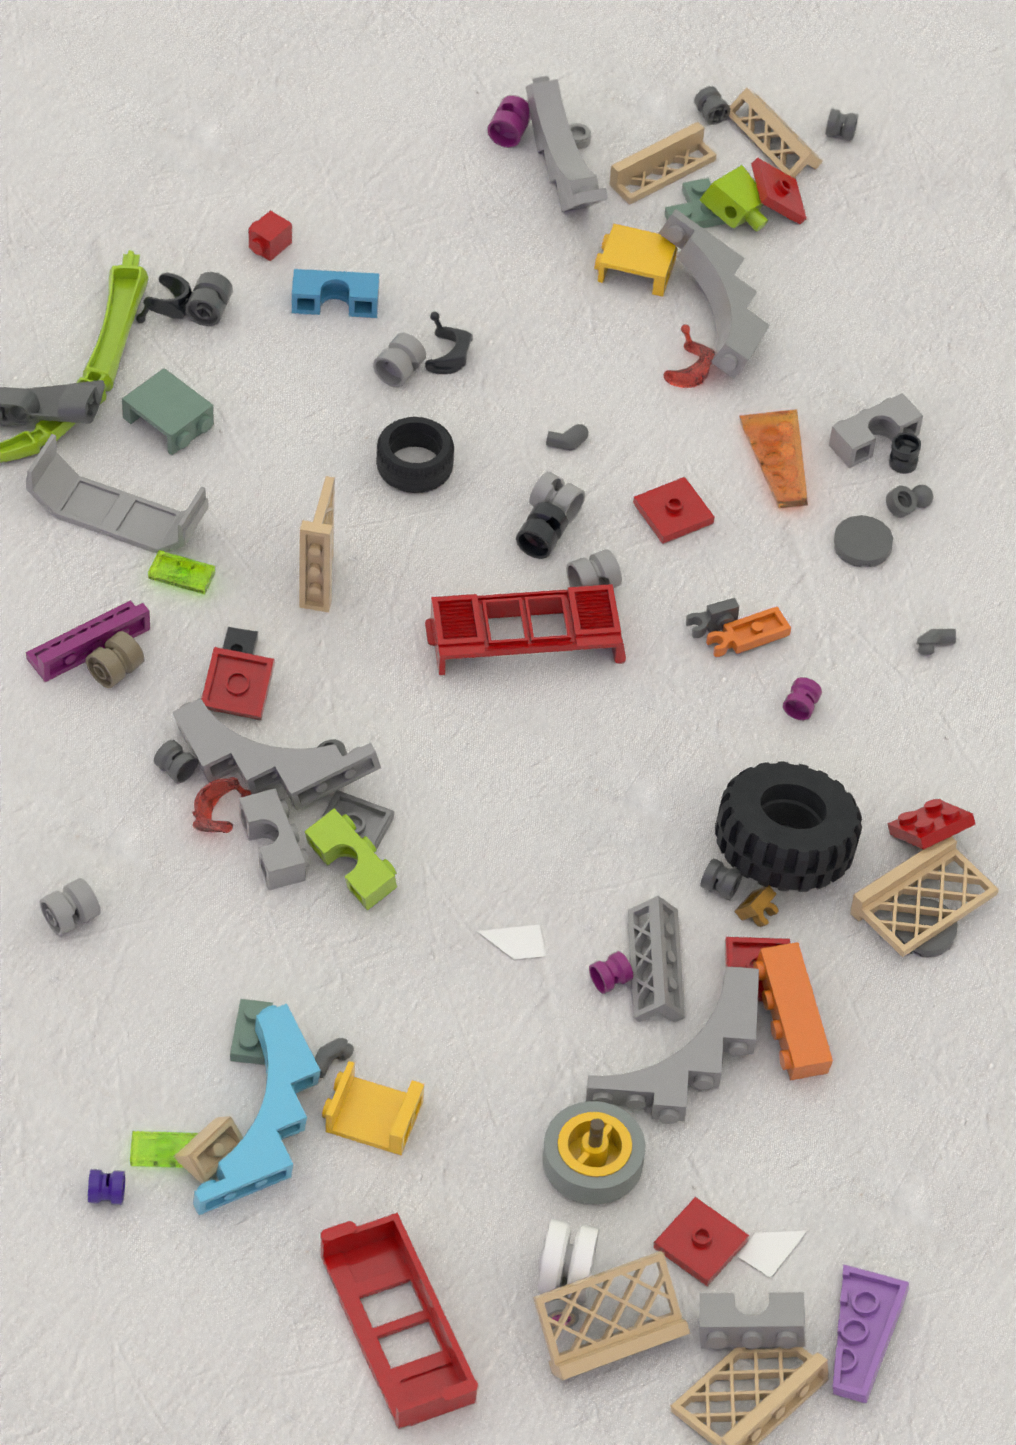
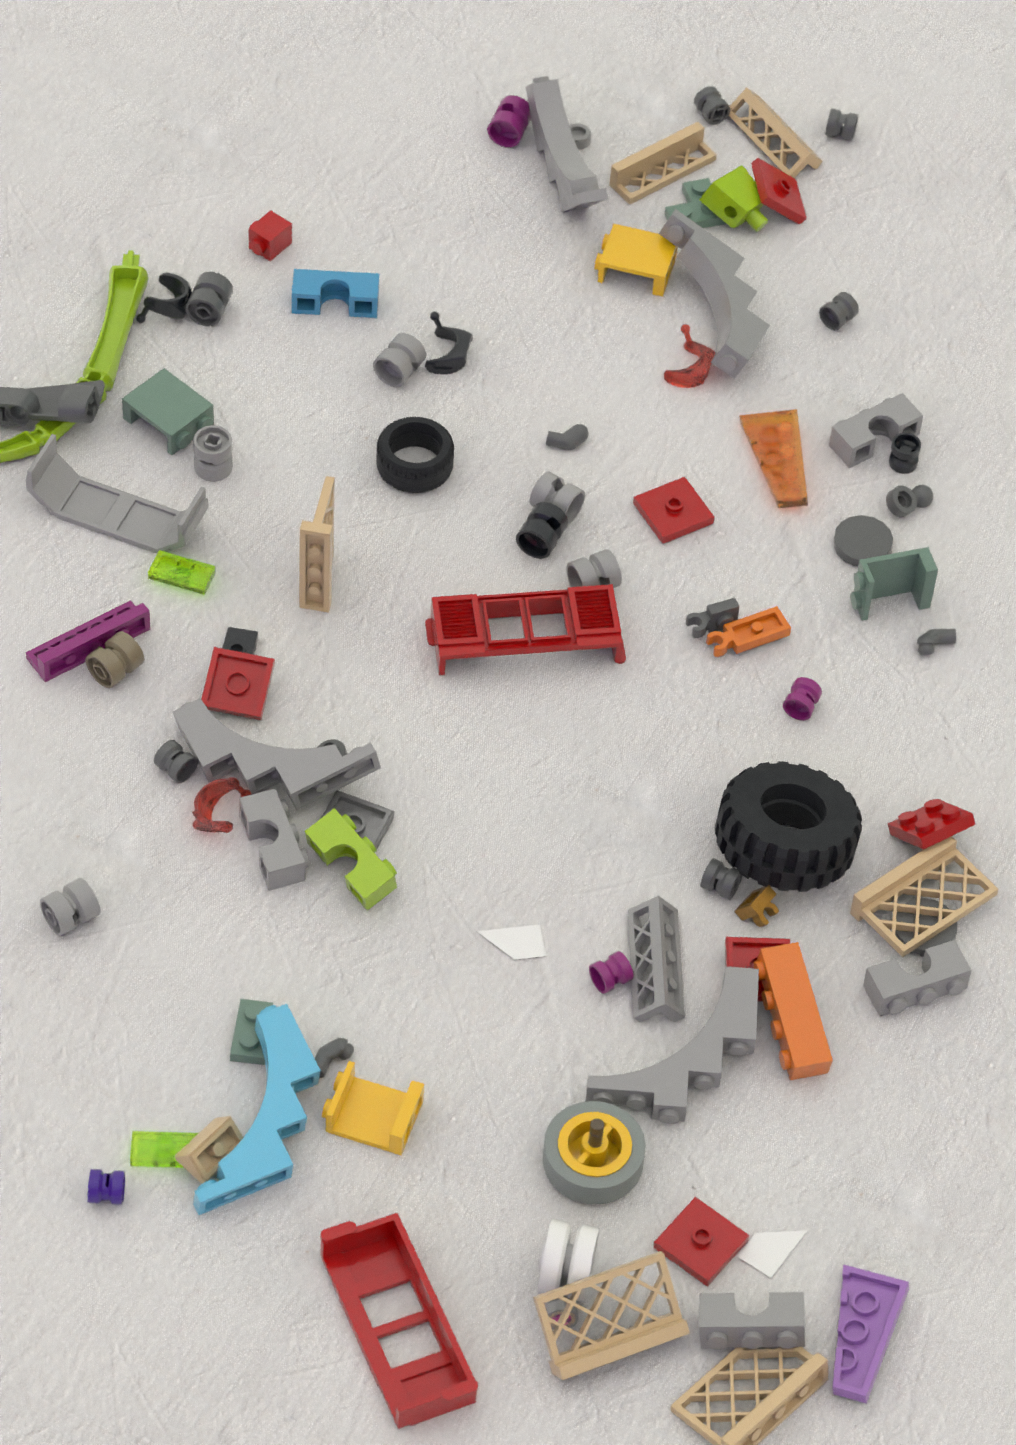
none -> light grey wheel [193,425,233,482]
none -> dark grey wheel [819,292,859,331]
none -> sand green panel [850,547,938,621]
none -> light grey arch [863,940,972,1016]

